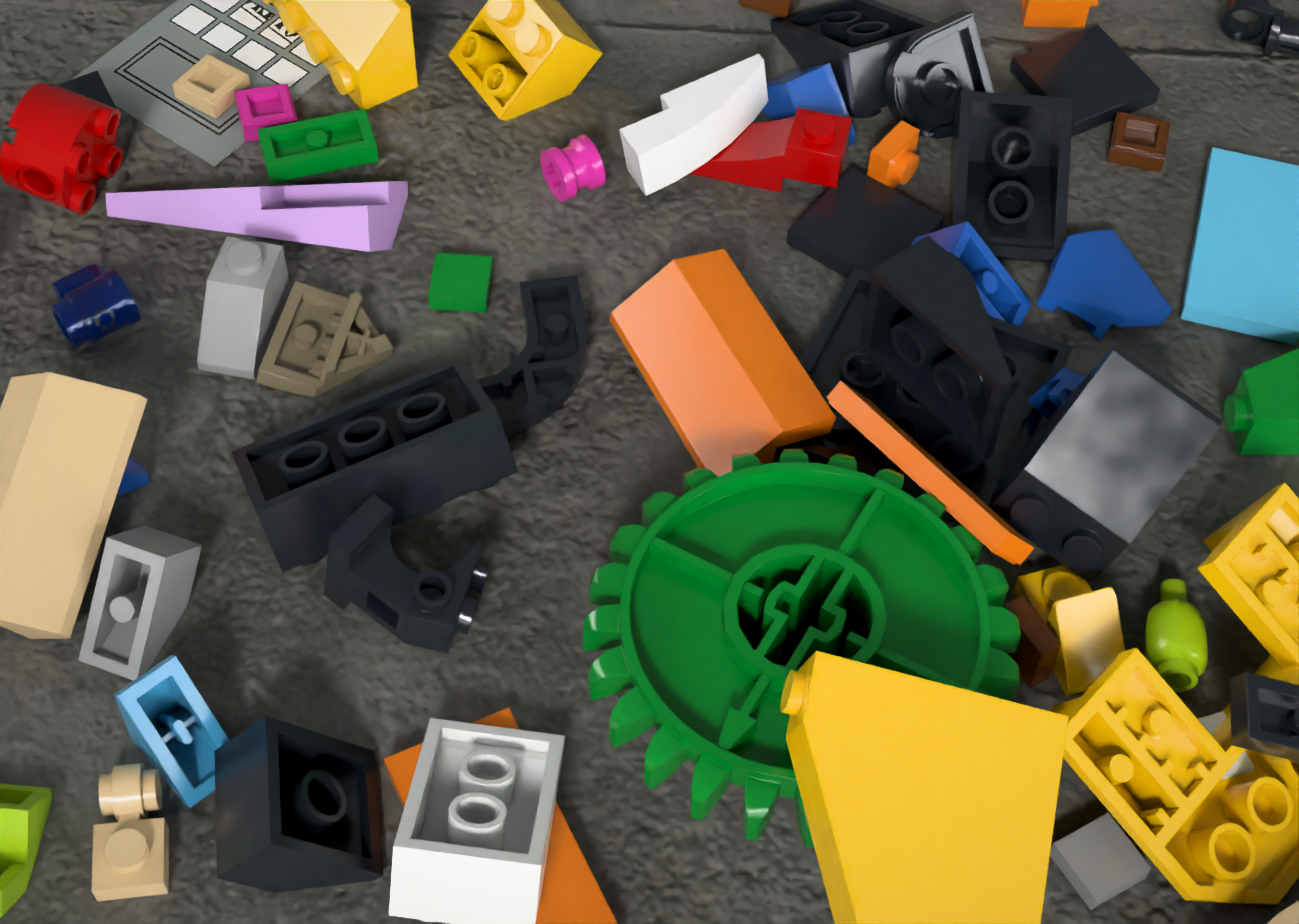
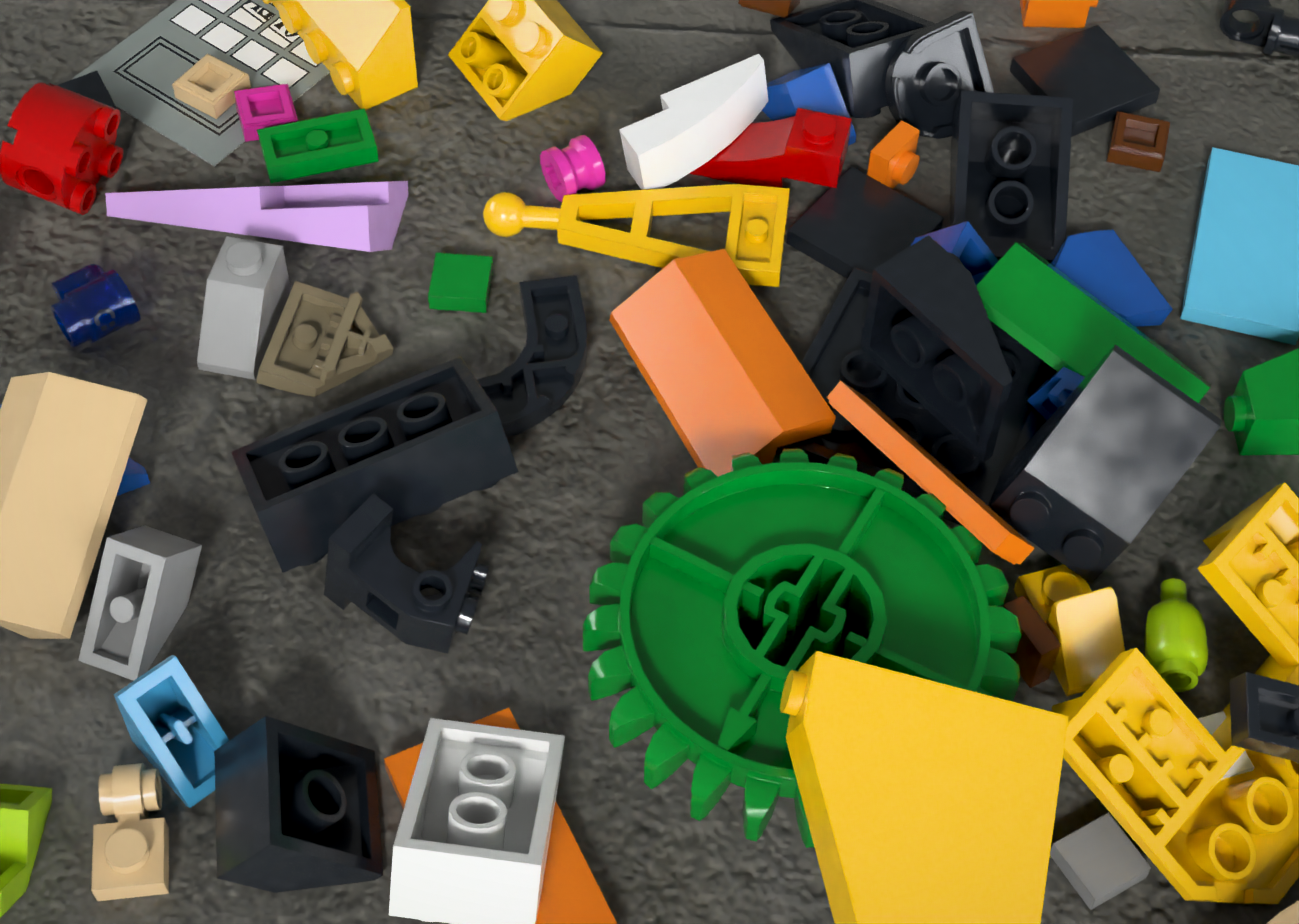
none -> yellow plate [483,184,790,287]
none -> green slope [976,242,1212,403]

